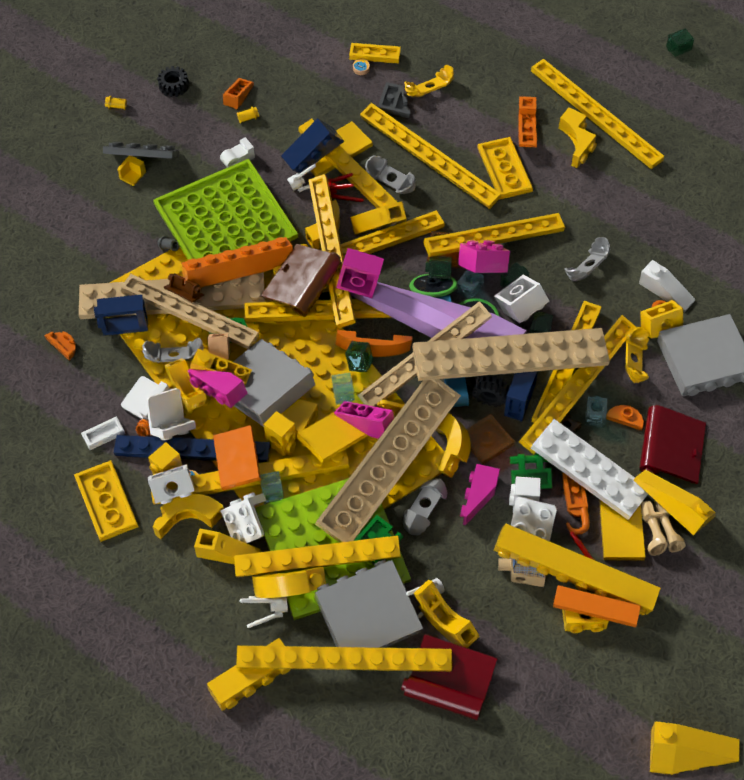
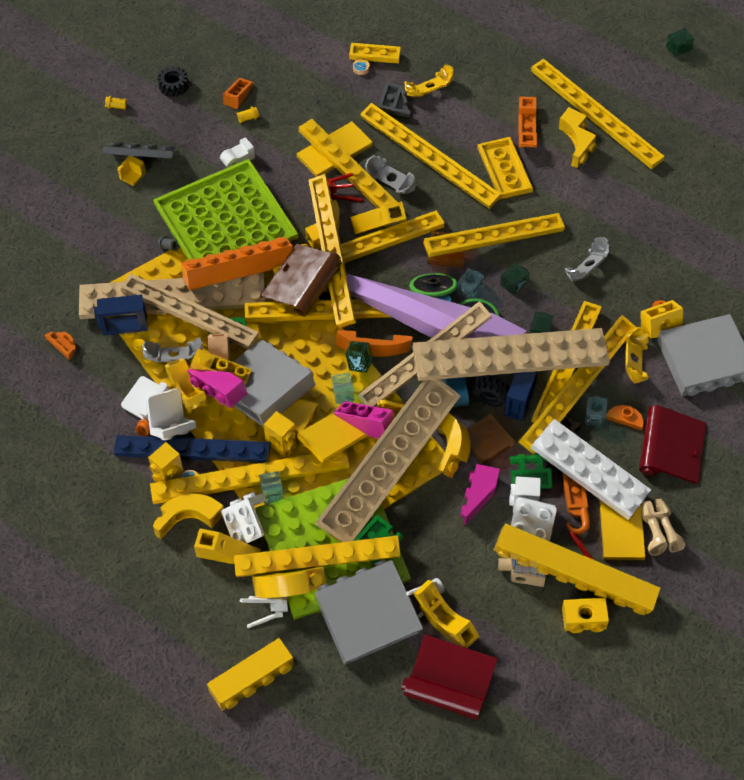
yellow tile [74,460,138,542] -> none
white tile [81,416,125,450] -> none
white brick [148,464,195,504] -> none
reddish brown hinge [164,273,205,302] -> none
orange tile [213,425,261,490] -> none
yellow plate [236,645,452,672] -> none
dark blue wedge [281,118,344,173] -> none
white plant [287,160,320,193] -> none
dark pink brick [336,248,384,298] -> none
light grey piece [403,479,448,535] -> none
clear green brick [425,256,452,279] -> none
dark pink brick [458,240,510,273] -> none
white brick [494,275,549,323] -> none
orange tile [553,585,640,627] -> none
yellow wedge [634,470,716,535] -> none
white slope [639,260,695,313] -> none
yellow wedge [650,721,739,775] -> none

